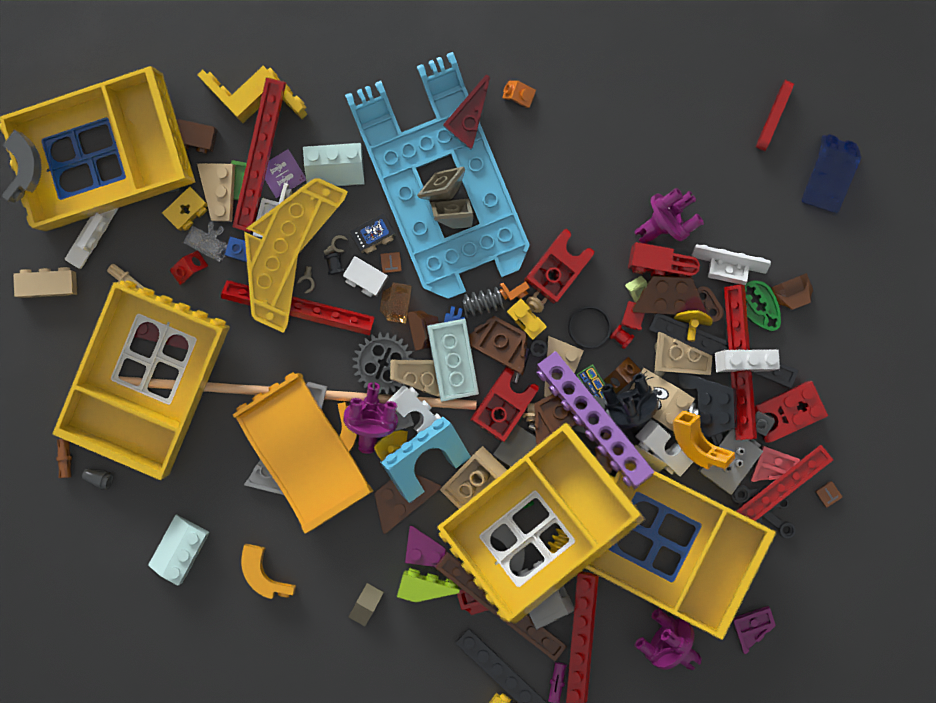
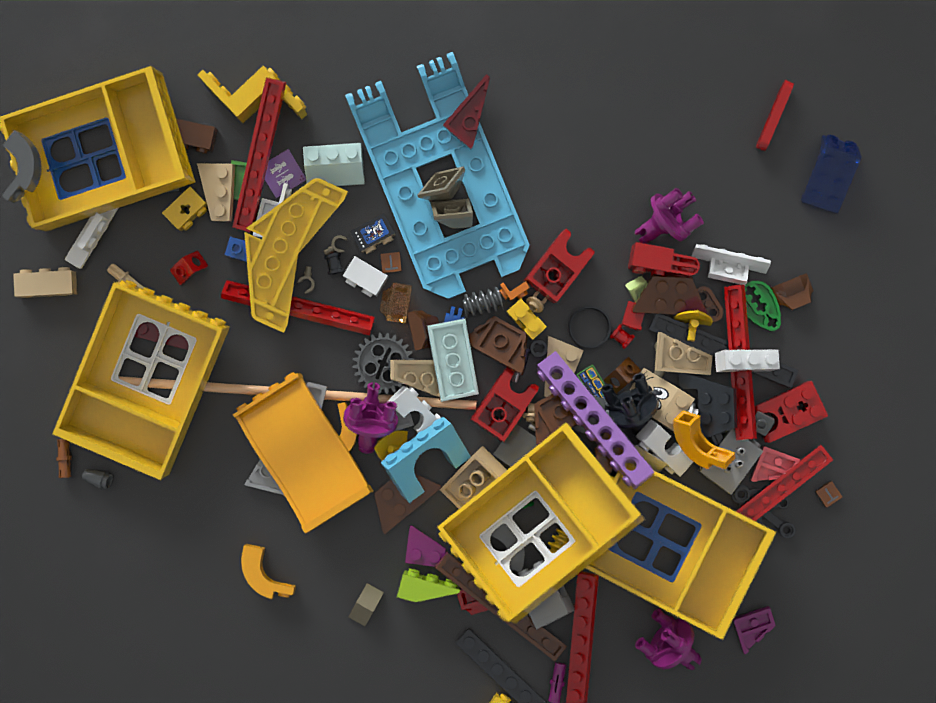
light aqua slope [148,514,210,586] -> none
clear brick [183,221,227,263] -> none
orange bracket [502,81,536,108] -> none

